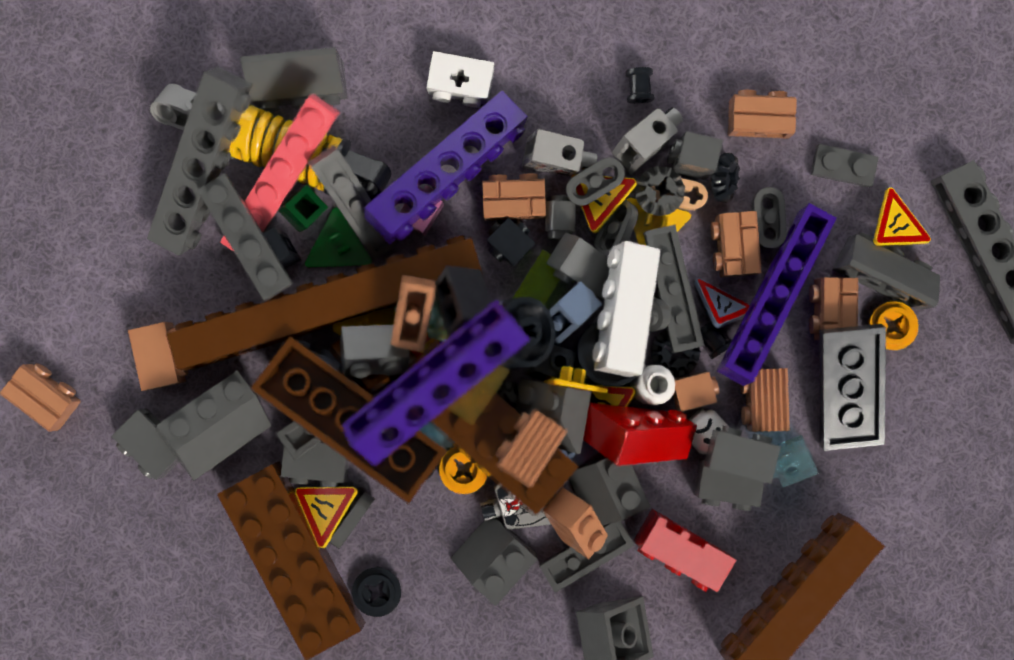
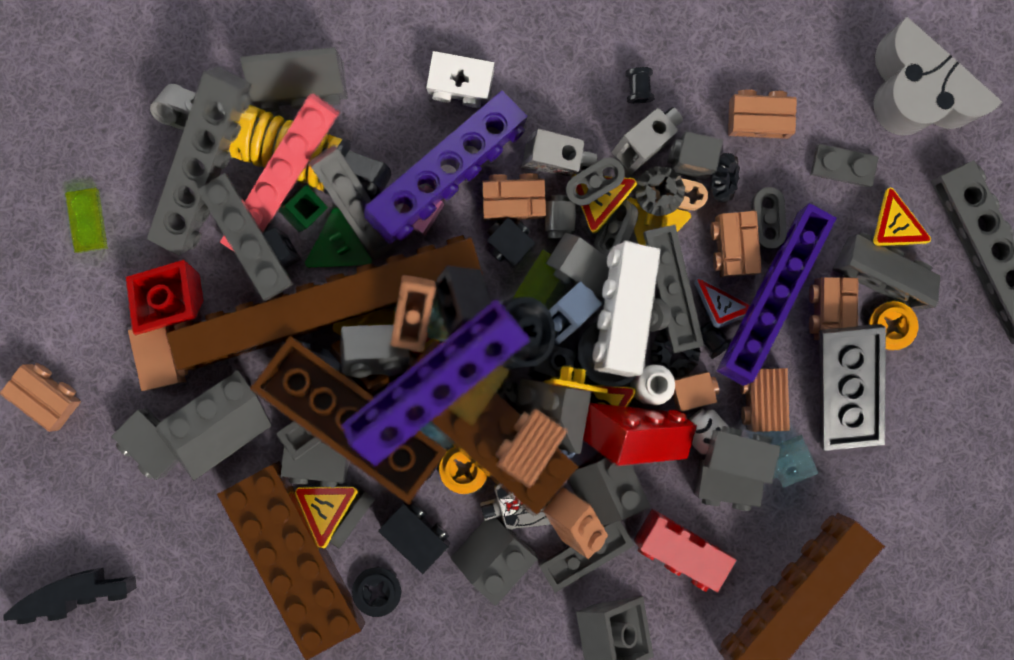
none -> black slope [3,567,137,624]
none -> clear neon green plate [65,188,108,254]
none -> red slope [126,260,204,336]
none -> black brick [378,502,450,574]
none -> light grey brick [874,17,1002,135]

